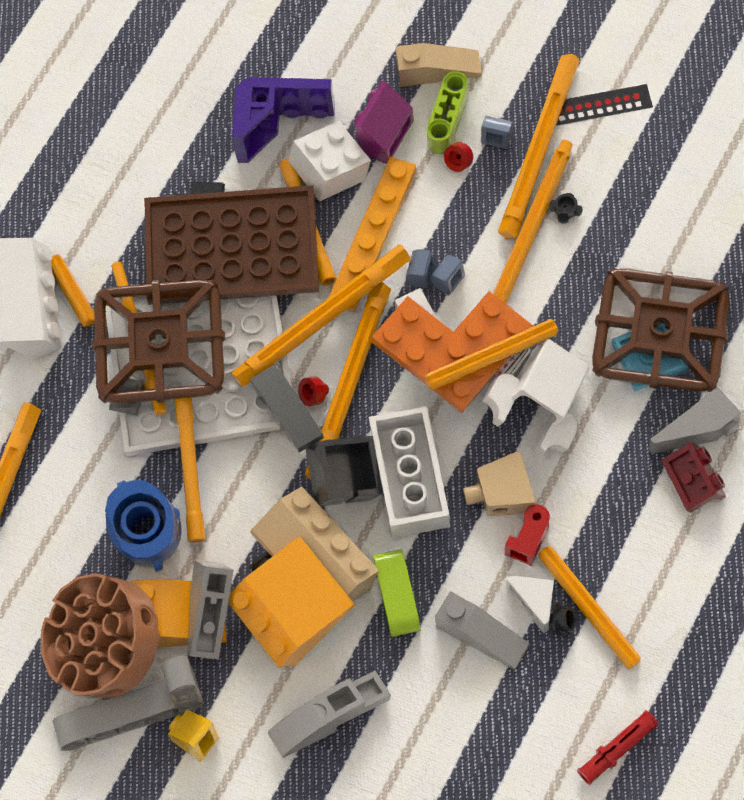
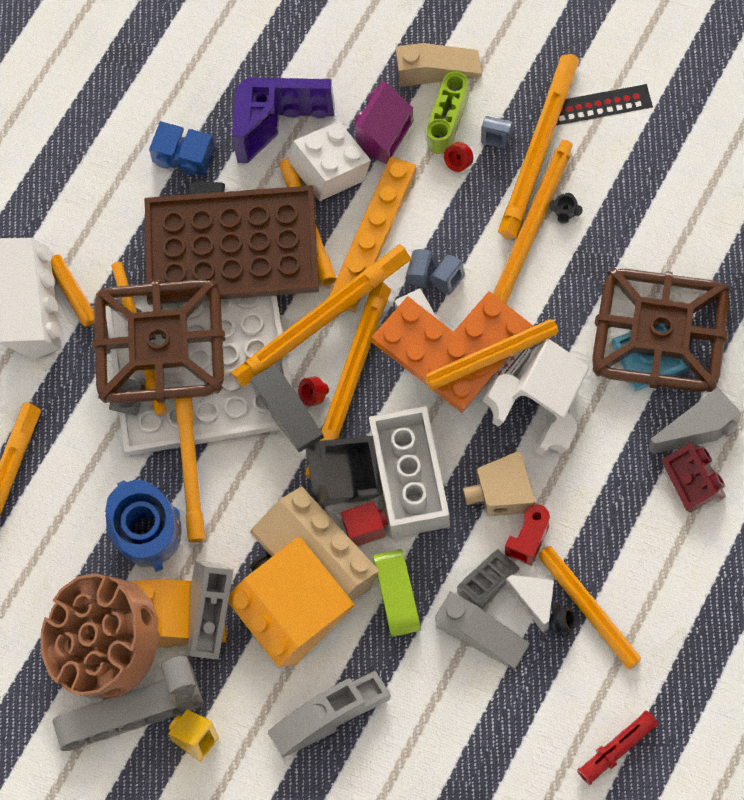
none -> blue piece [149,121,215,176]
none -> red brick [341,501,388,546]
none -> dark grey slope [457,549,520,609]

